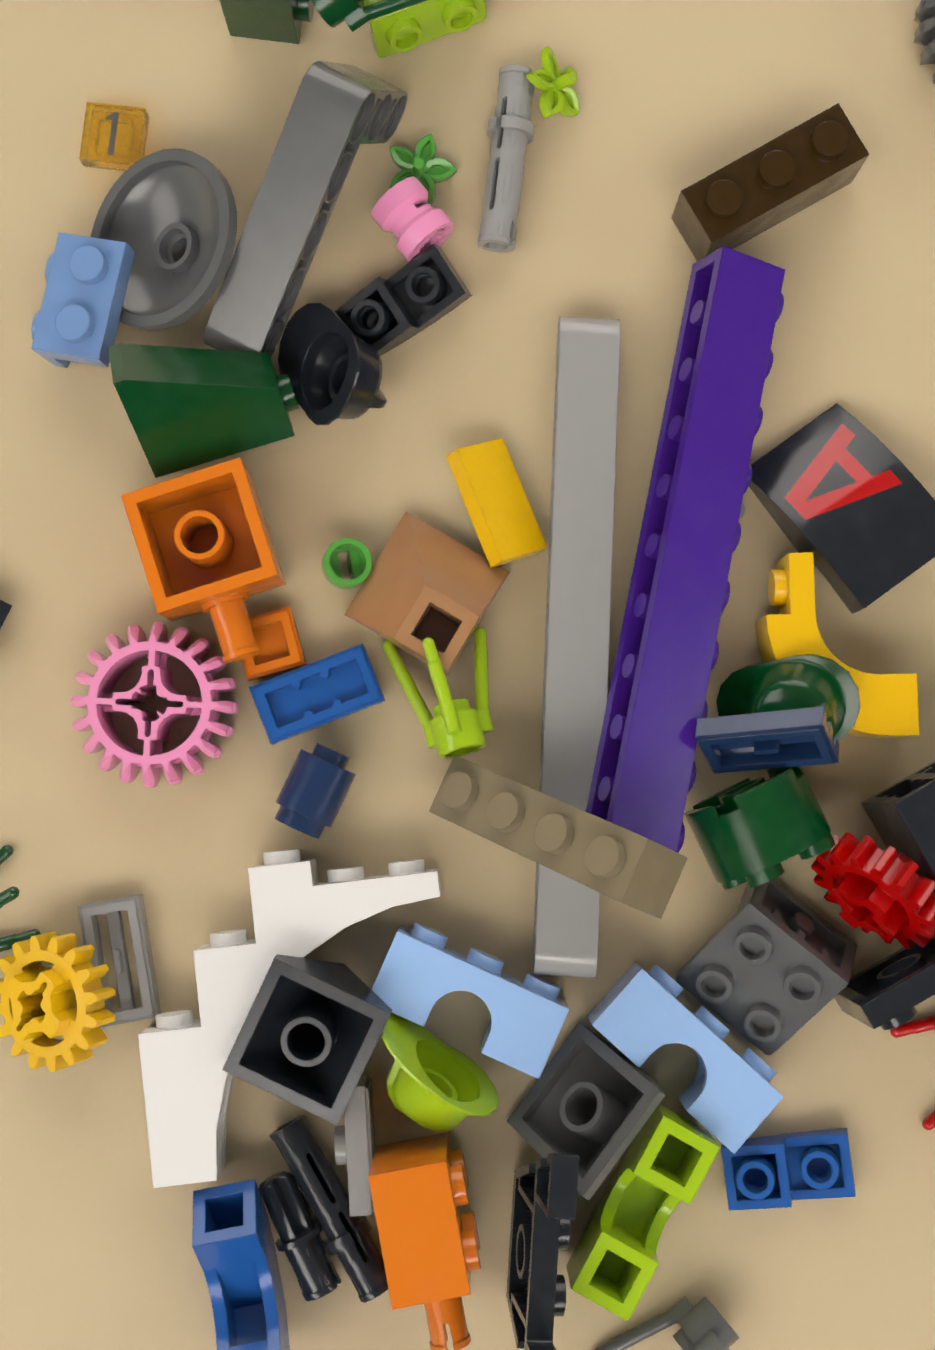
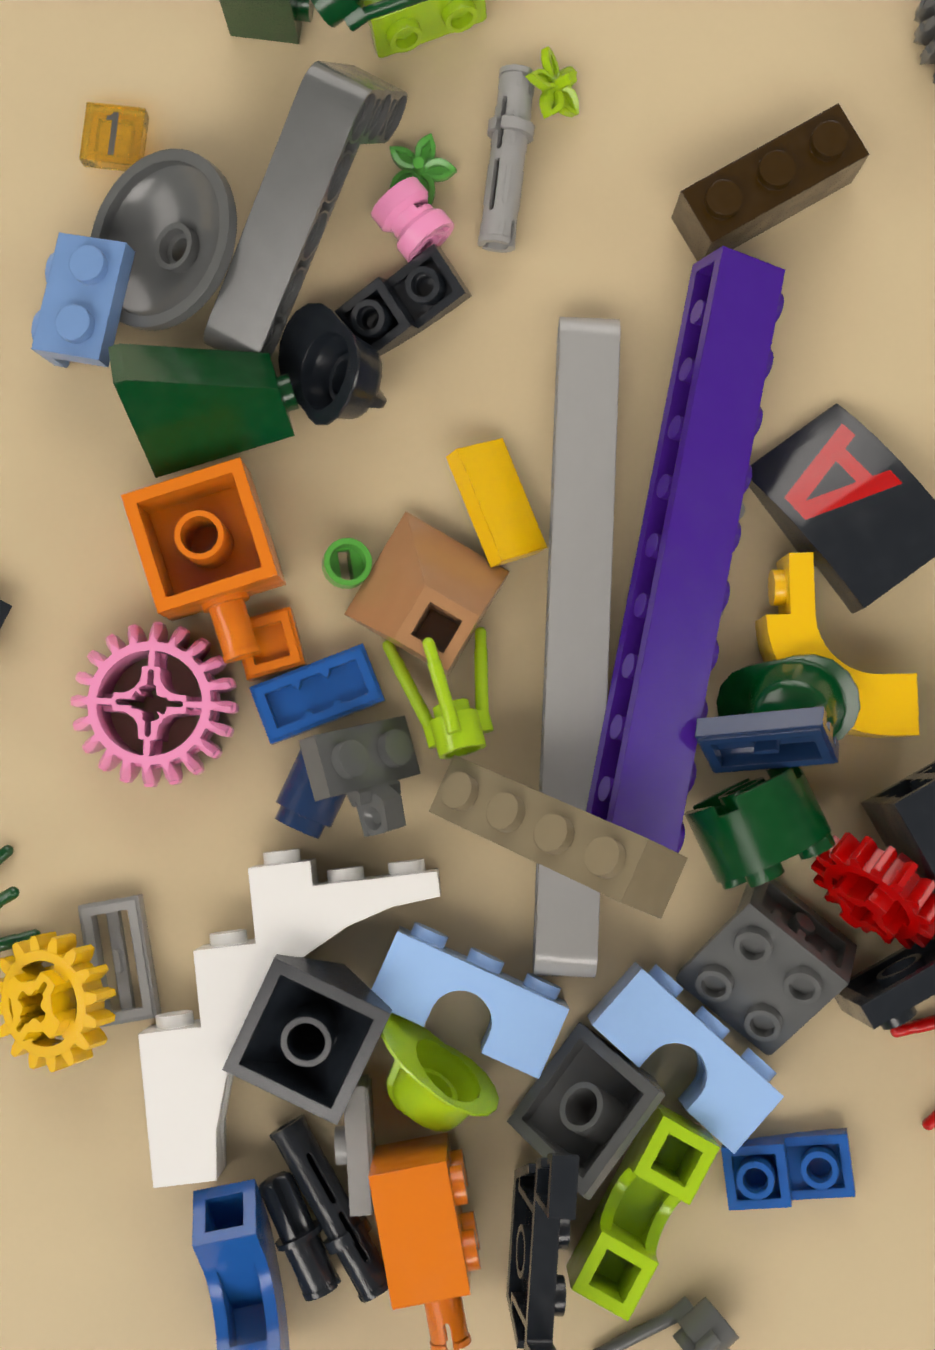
none -> dark grey hinge [299,715,421,837]

